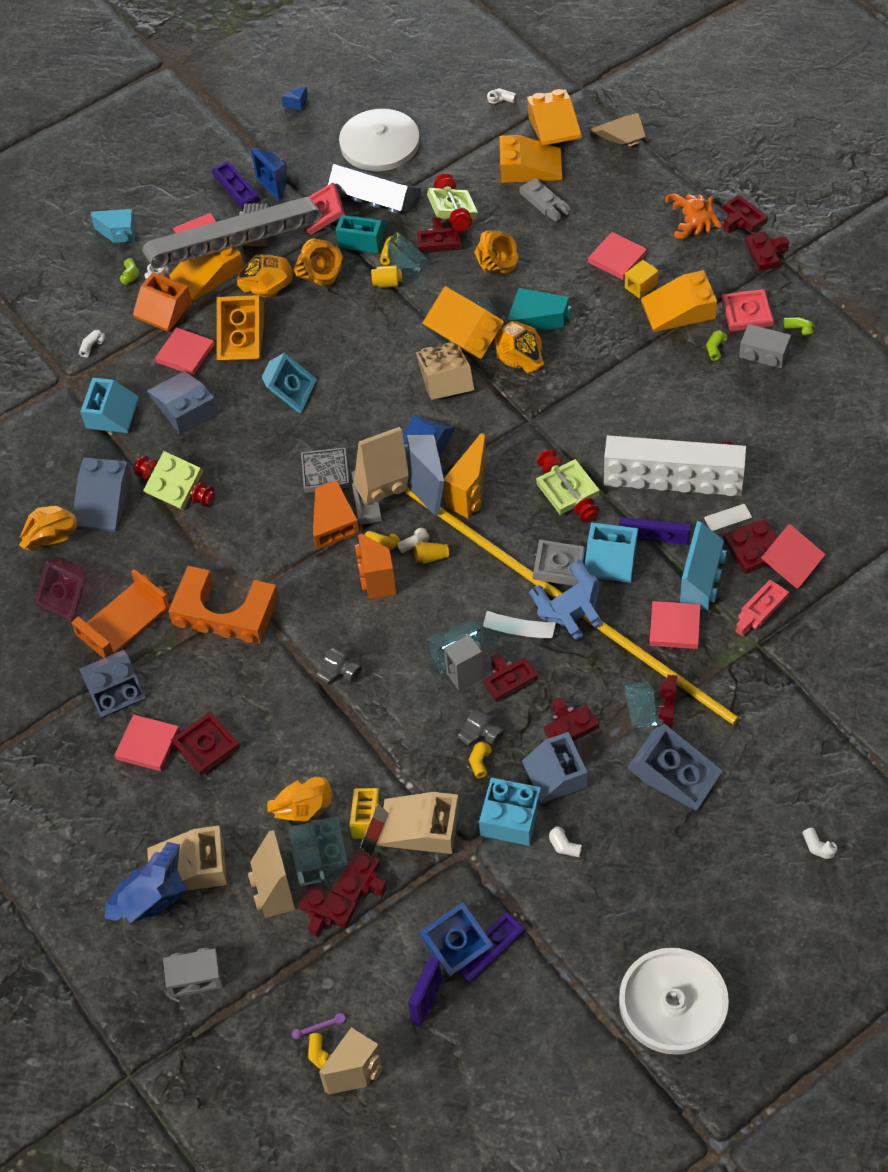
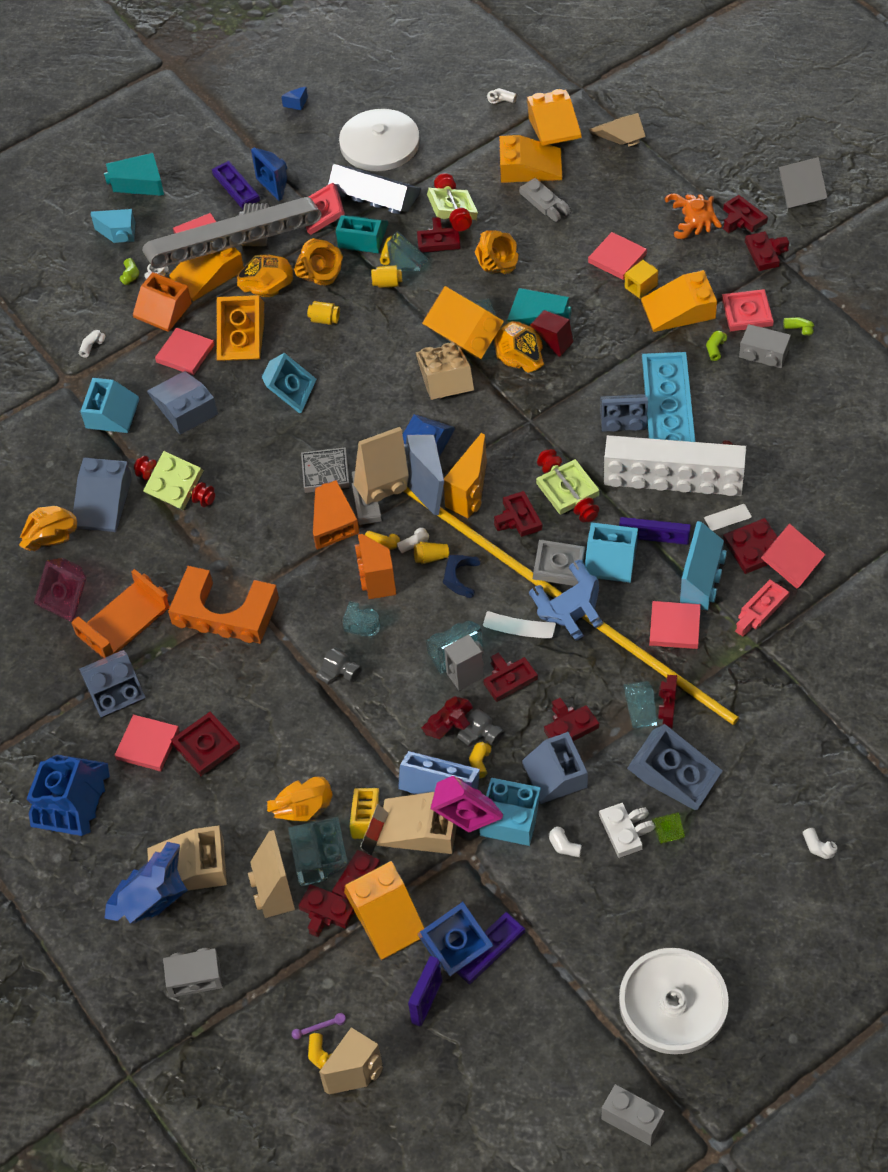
none -> blue slope [26,755,110,836]
none -> teal slope [104,153,164,196]
none -> yellow brick [307,301,340,325]
none -> clear light blue leg [343,601,380,637]
none -> light orange slope [344,861,424,961]
none -> medium blue brick [398,751,480,794]
none -> dark red hinge [421,696,473,739]
none -> dark pink slope [430,776,503,832]
none -> dark blue helmet [443,555,481,598]
none -> dark red hinge [494,491,543,537]
none -> dark red slope [530,310,574,357]
none -> white hinge [599,803,655,858]
none -> sand blue slope [600,394,648,432]
none -> light grey brick [601,1084,665,1146]
none -> medium azure plate [642,352,695,442]
none -> clear neon green slope [651,812,685,844]
none -> light grey piece [779,157,827,208]

